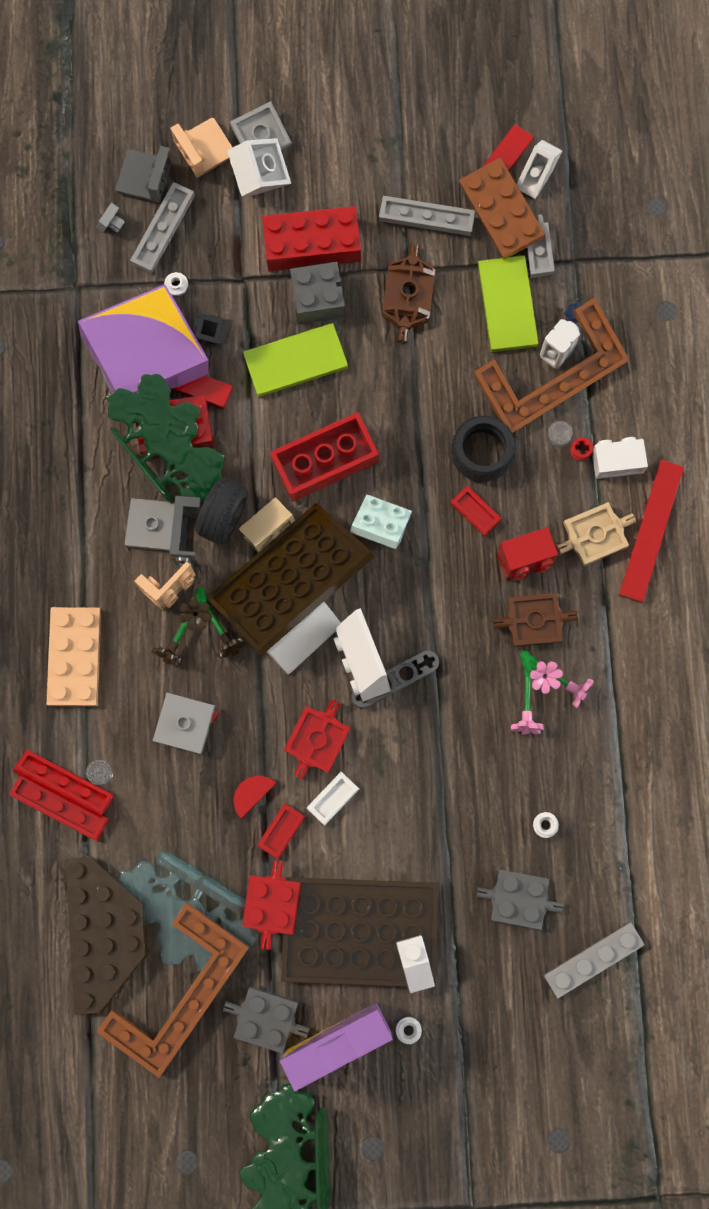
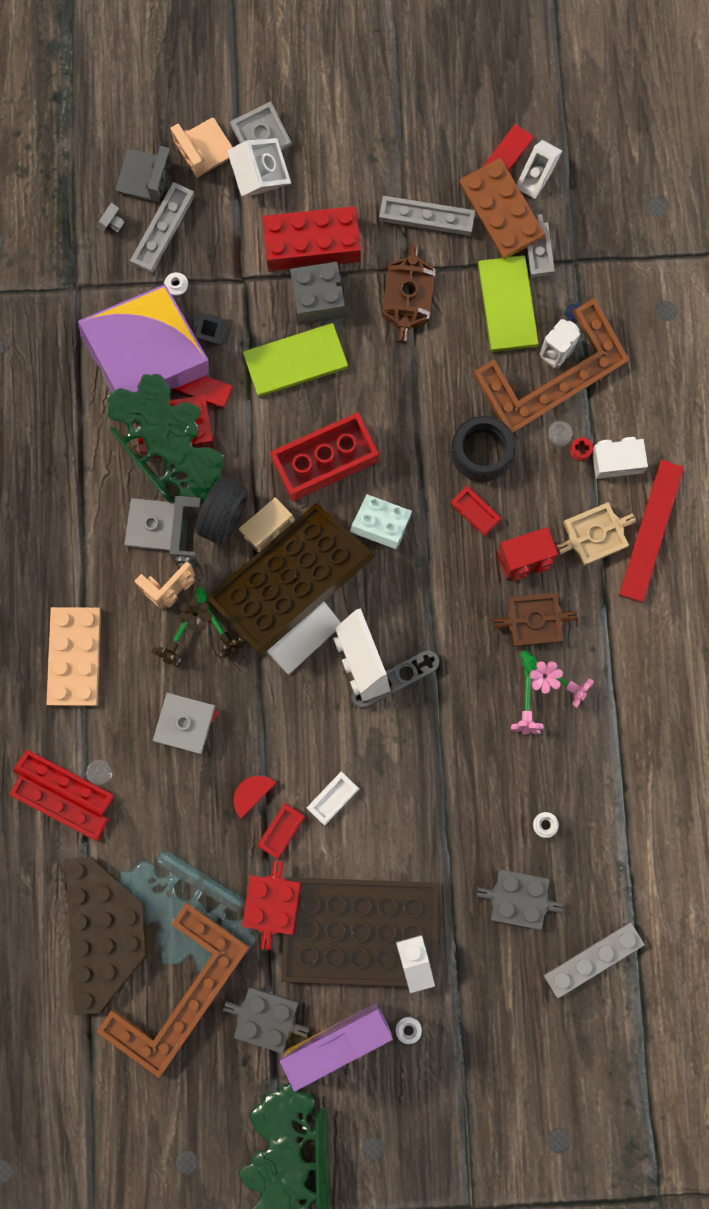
red plate [284,699,351,780] -> none

